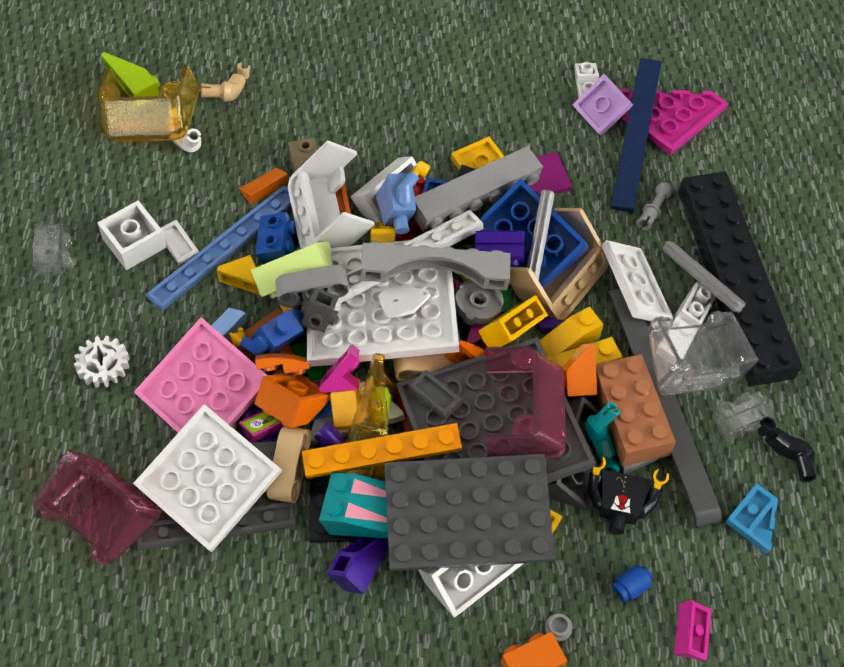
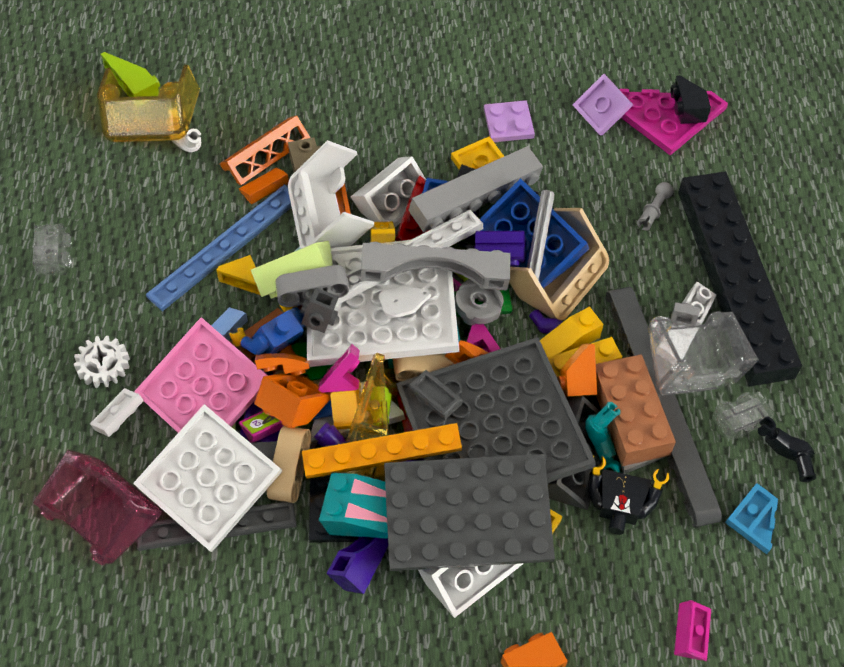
white brick [98,200,167,270] -> none
white tile [161,220,199,265] -> none
tan arm [201,63,250,102] -> none
blue brick [255,212,297,264] -> none
medium blue torso [376,161,430,234] -> none
yellow brick [478,295,548,352] -> none
clear pink windscreen [485,346,566,458] -> none
magenta tile [527,152,572,196] -> none
light grey plate [545,614,573,641] -> none
white slope [574,62,599,98] -> none
white tile [601,240,674,325] -> none
dark blue tile [611,58,662,213] -> none
blue brick [611,564,653,603] -> none
light grey axle [662,241,745,313] -> none
none -> white plate [90,388,144,437]
none -> orange fence [219,115,310,185]
none -> lavender plate [484,100,535,142]
none -> black slope [670,75,711,124]
none -> light grey plate [670,302,700,327]

